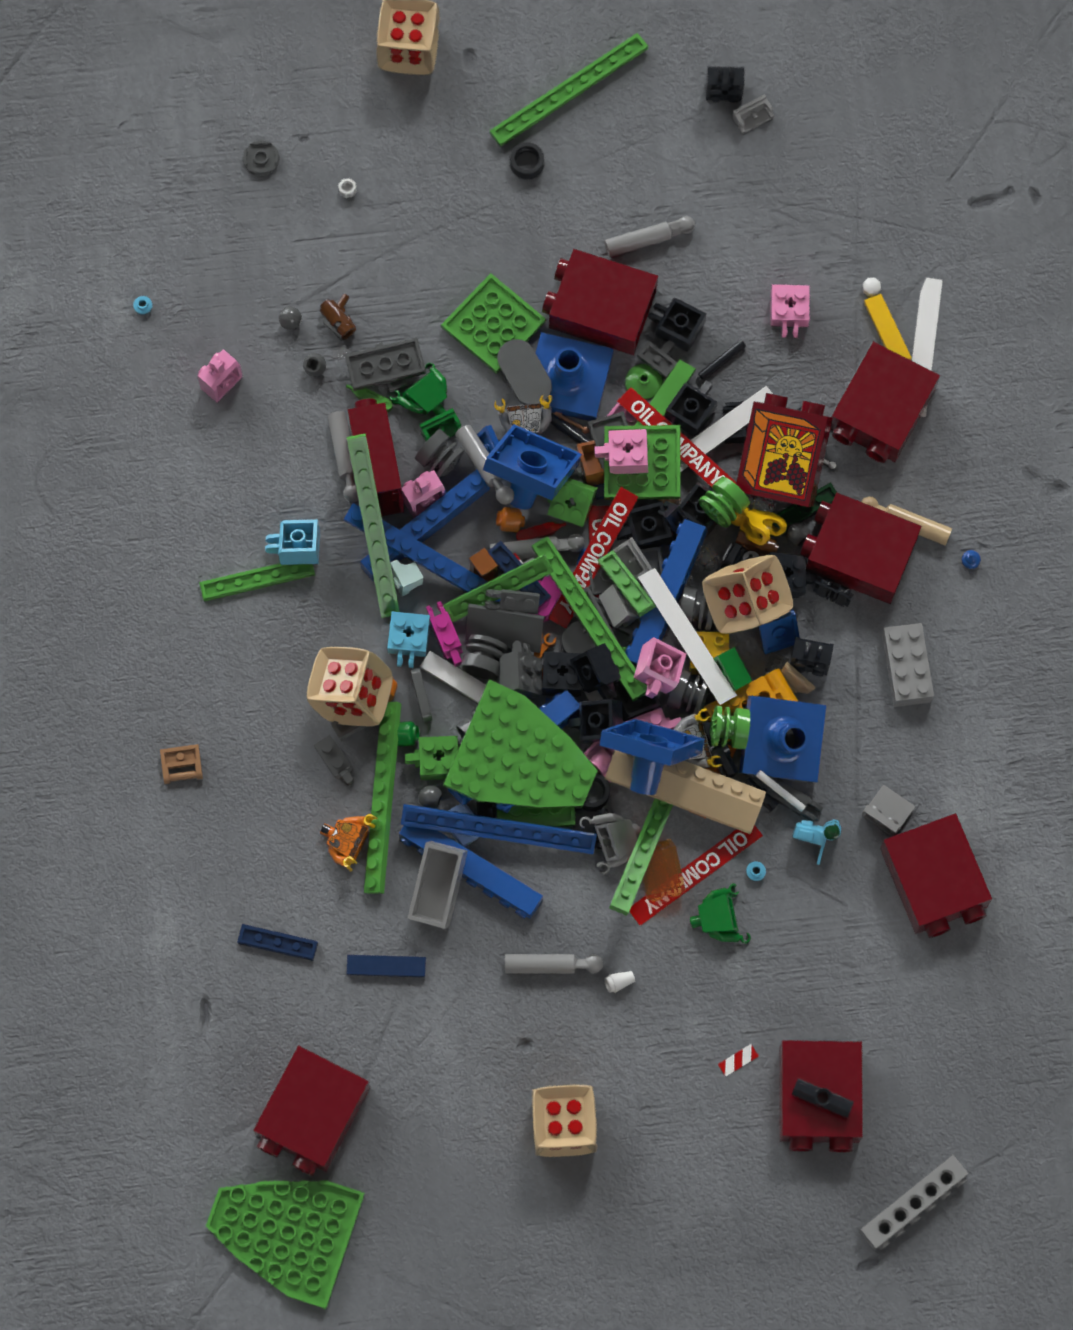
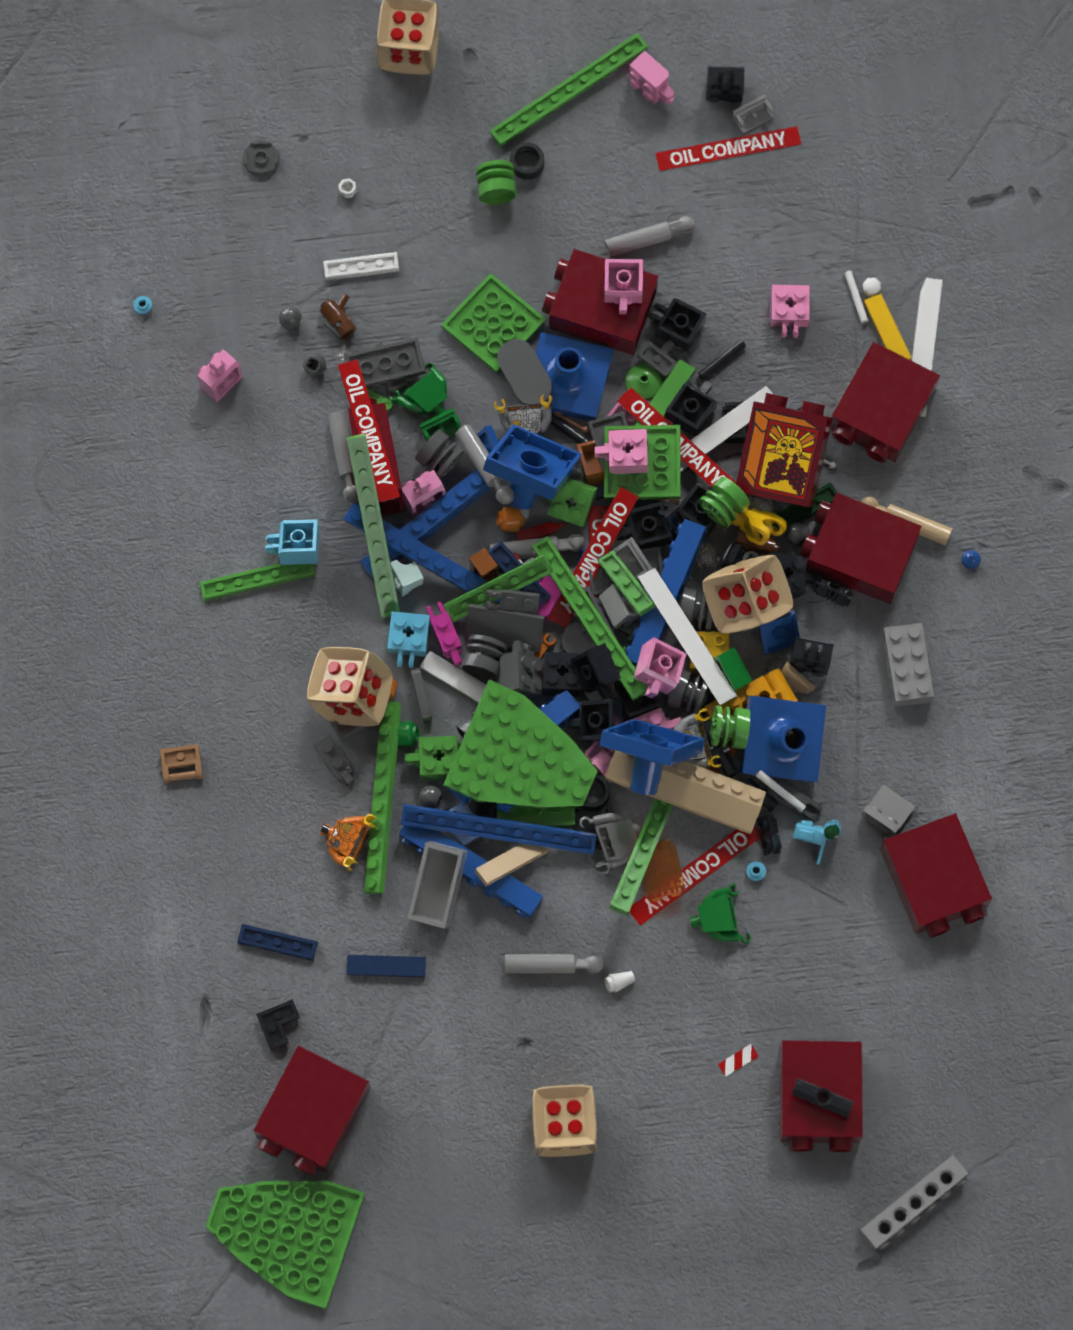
none -> black plate [256,999,300,1051]
none -> white tile [323,252,399,281]
none -> red sticker [338,359,400,502]
none -> tan tile [475,844,548,886]
none -> bright green wheel [476,160,517,205]
none -> bright pink hinge [604,259,643,315]
none -> bright pink hinge [629,51,674,105]
none -> red sticker [655,126,802,171]
none -> black hinge [757,813,782,856]
none -> white bar [844,271,868,324]

